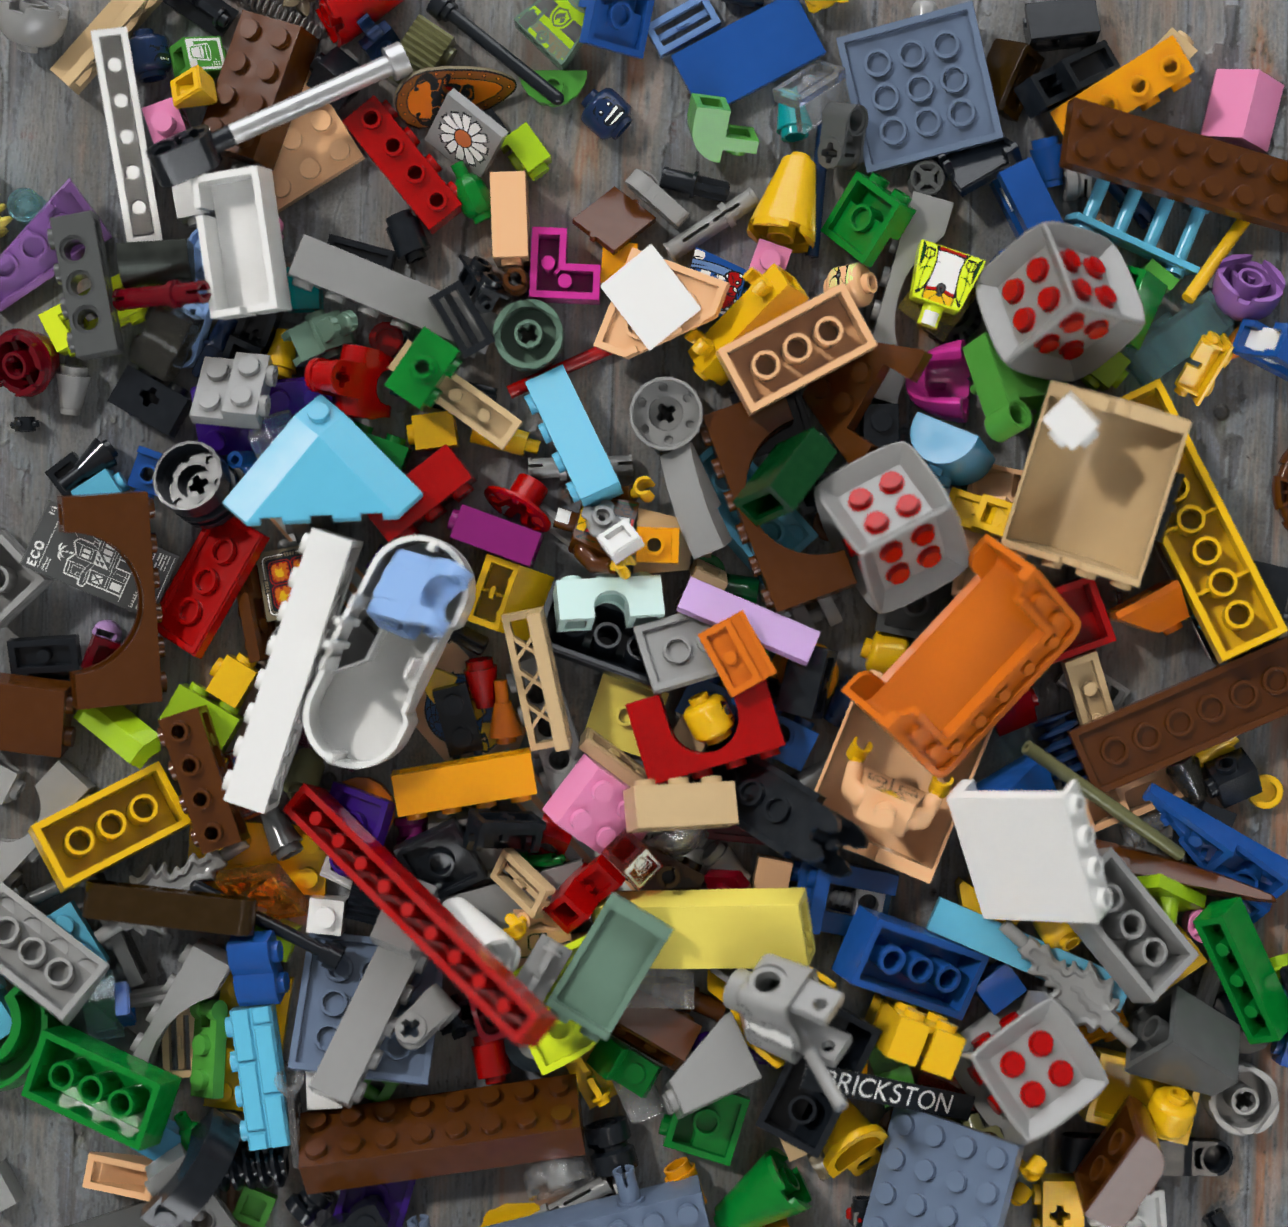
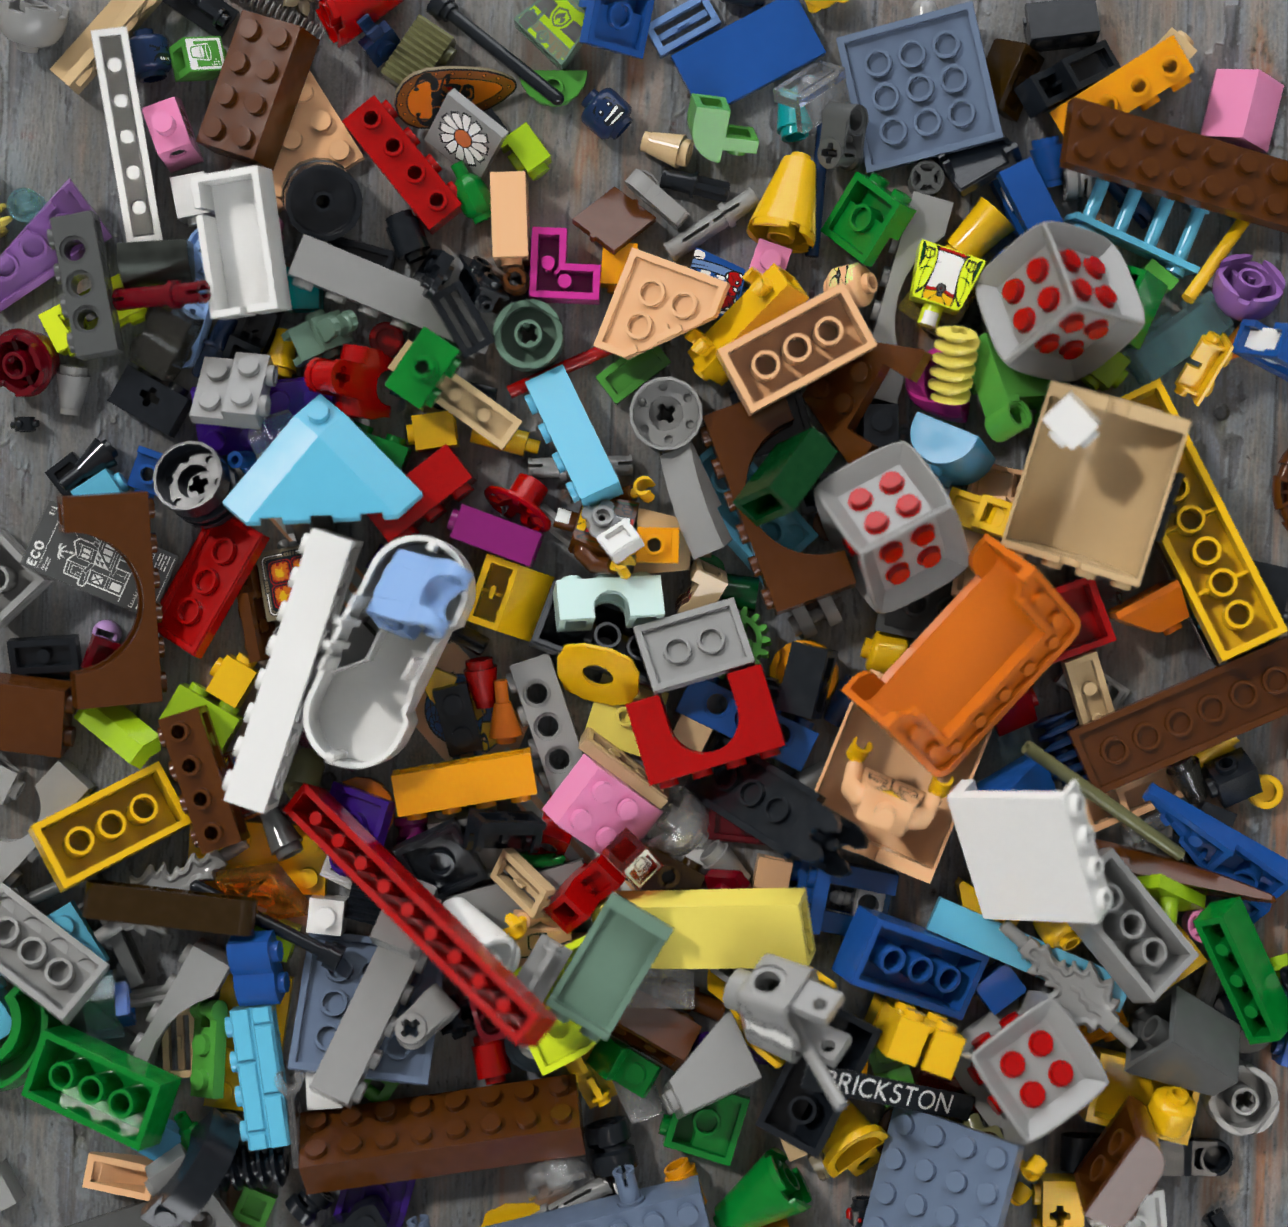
piece [146,41,413,187] -> none
yellow slope [170,64,217,109] -> none
black brick [306,46,361,111] -> none
tan fence [501,606,573,752] -> none
white sticker [600,244,701,350] -> none
tan brick [623,776,739,833] -> none
lavender tile [676,577,821,666] -> none
yellow head [683,691,735,746] -> none
orange plate [697,610,777,697] -> none
none -> black wheel [281,157,362,241]
none -> black hinge [413,248,455,300]
none -> yellow piece [557,643,639,706]
none -> bright green tile [595,346,671,405]
none -> tan cone [640,131,694,169]
none -> light yellow piece [927,326,980,405]
none -> yellow plant [944,196,1015,259]

